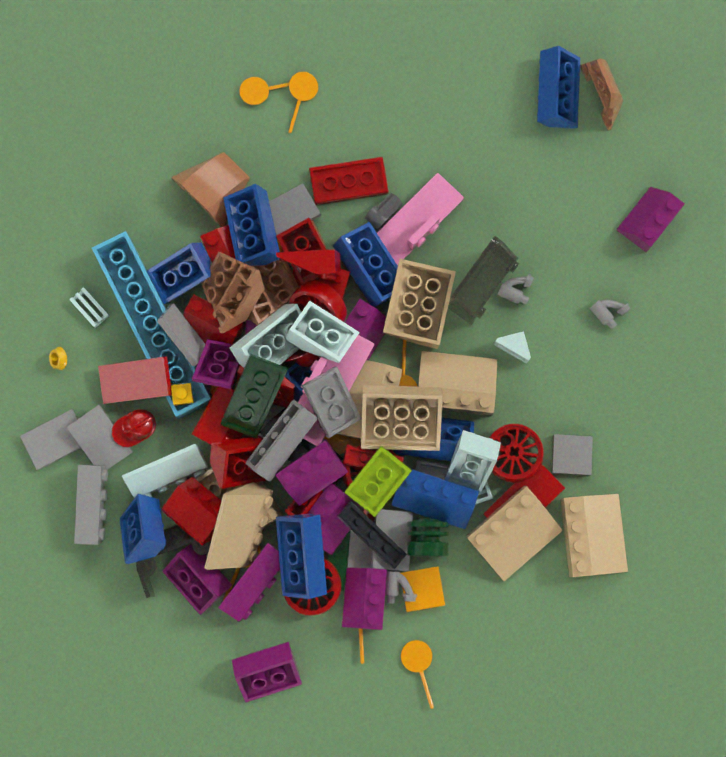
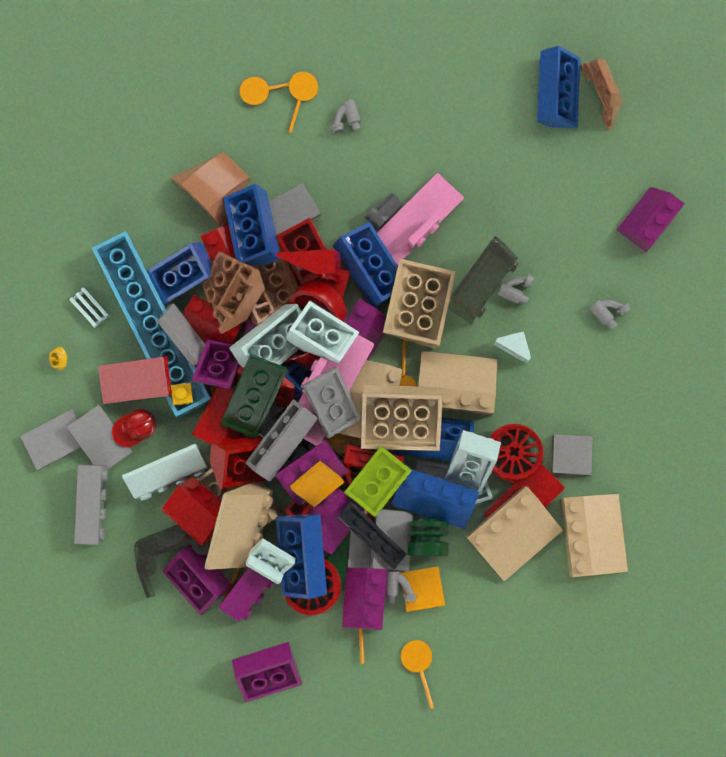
blue slope [120,494,166,564] -> none
red tile [309,157,389,205] -> none
none -> light aqua bracket [246,539,296,584]
none -> light orange tile [290,461,344,507]
none -> light grey plant [330,100,361,134]

